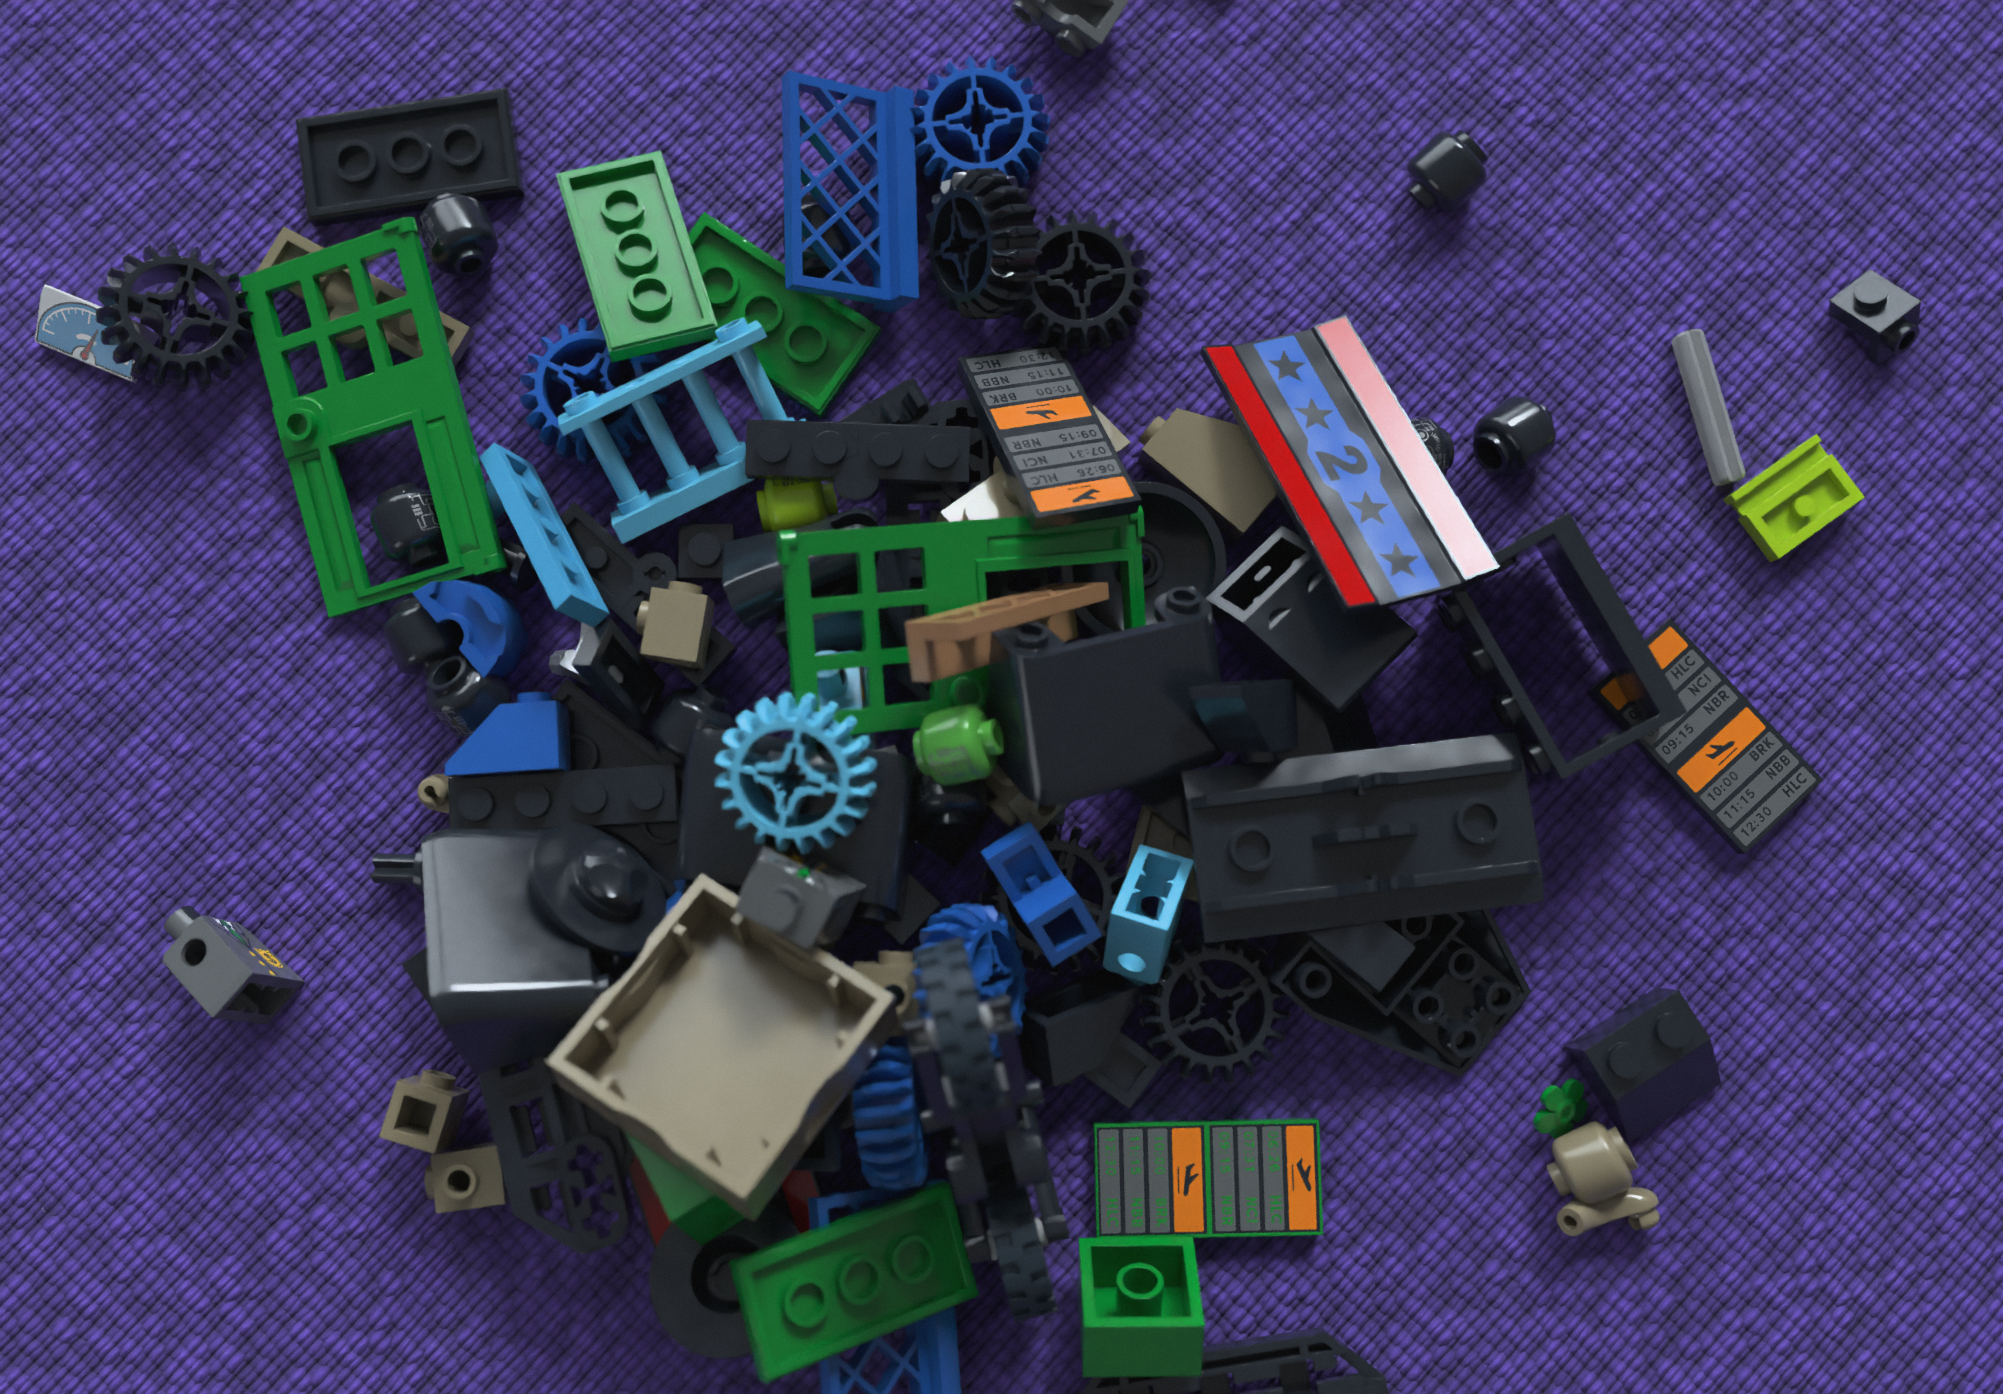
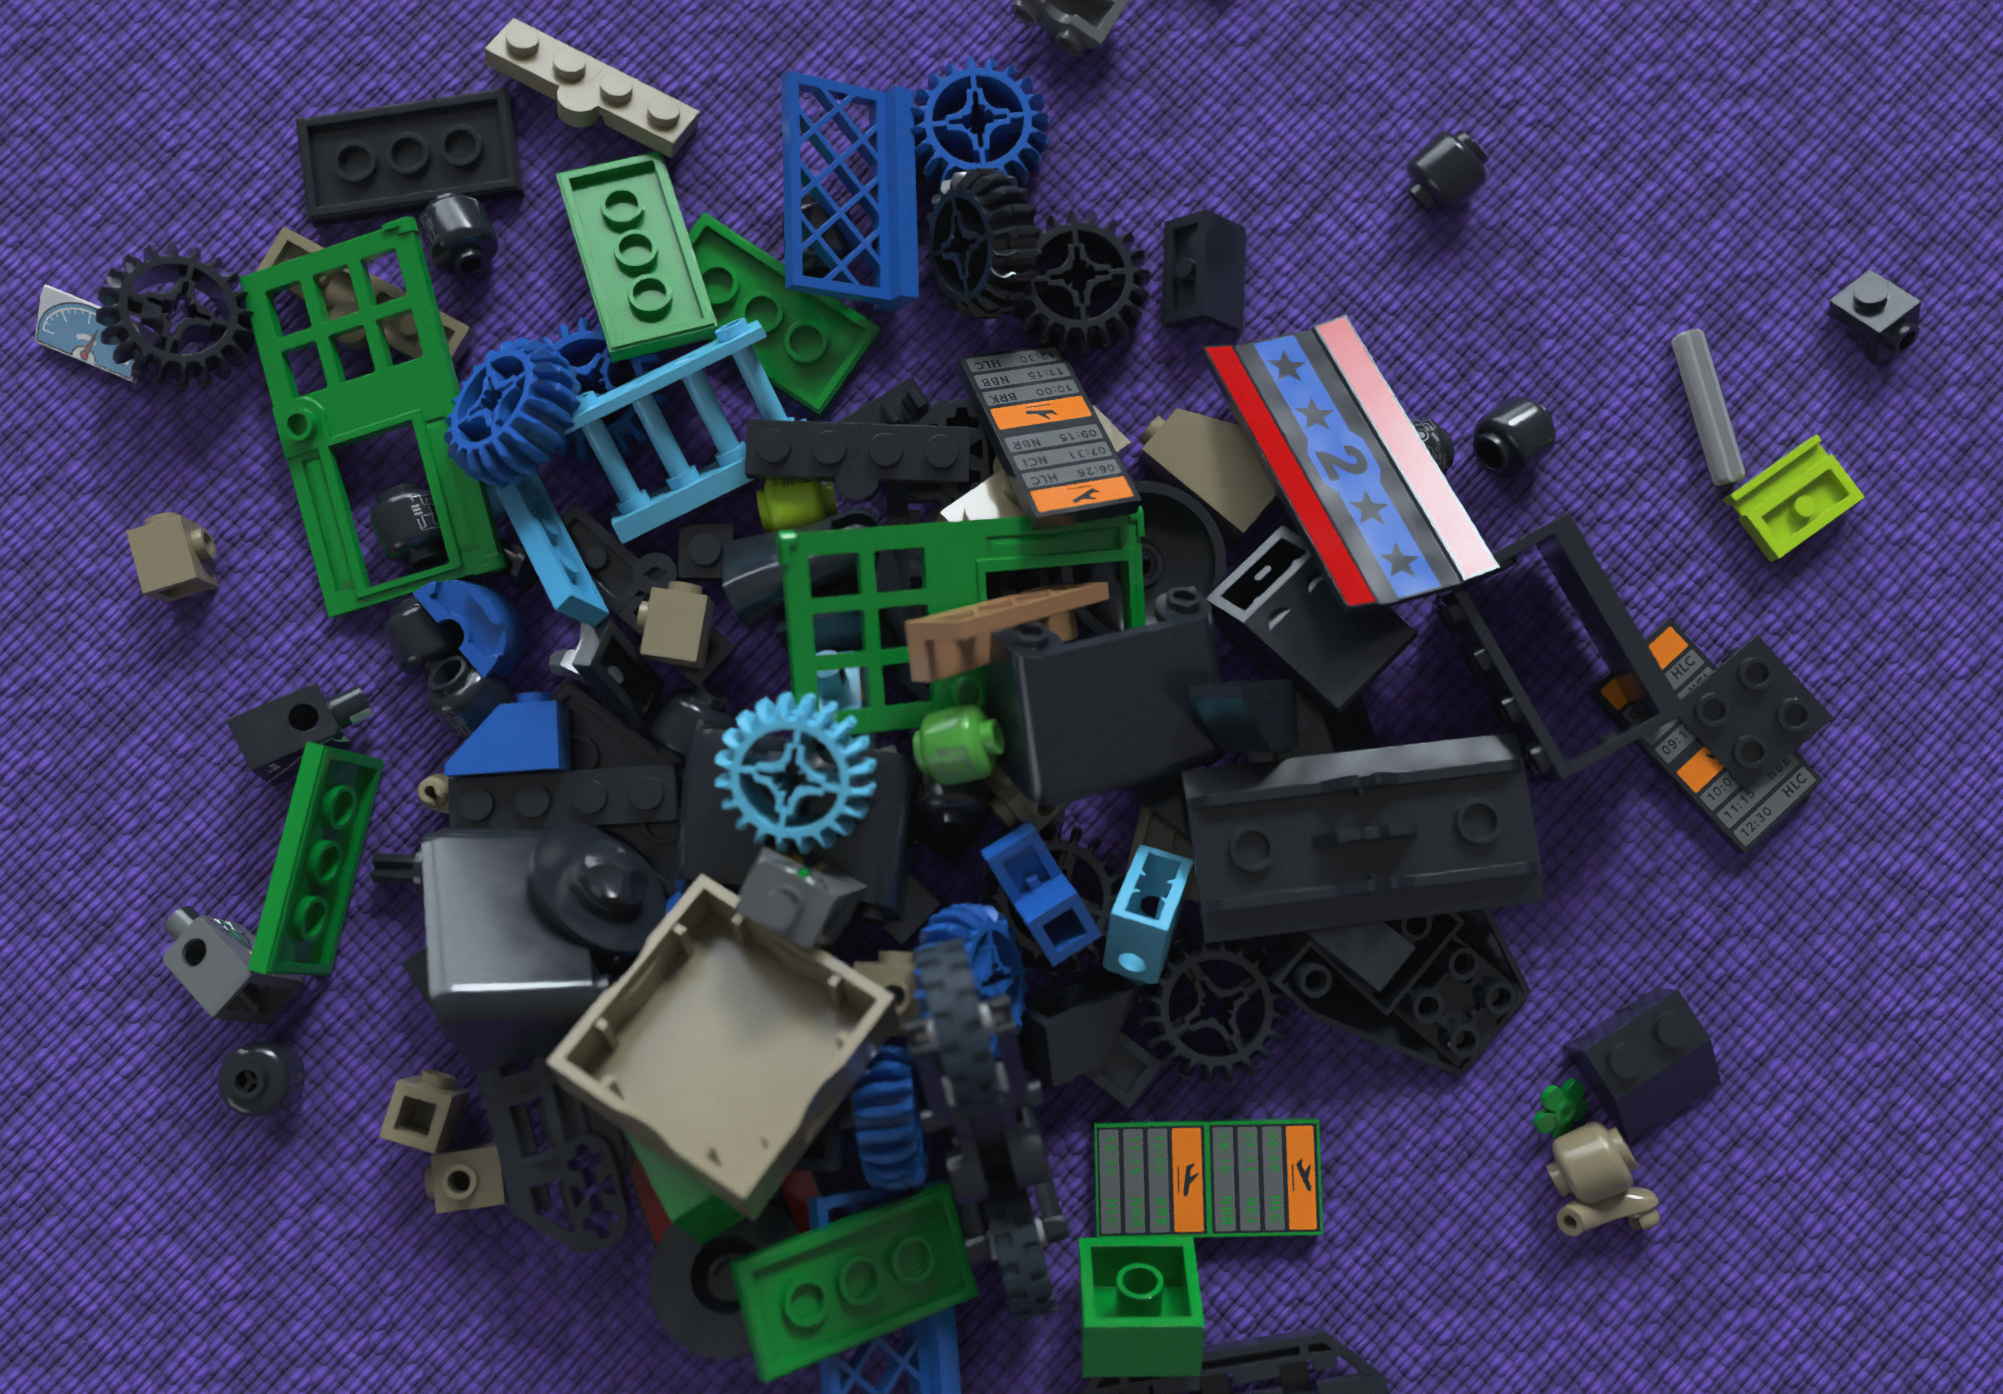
none -> dark tan brick [126,512,219,603]
none -> black head [217,1040,306,1117]
none -> black torso [226,683,374,787]
none -> green tile [248,741,384,976]
none -> blue gear [444,337,581,489]
none -> hinge [485,18,700,158]
none -> black panel [1161,209,1246,331]
none -> black hinge [1679,635,1834,791]

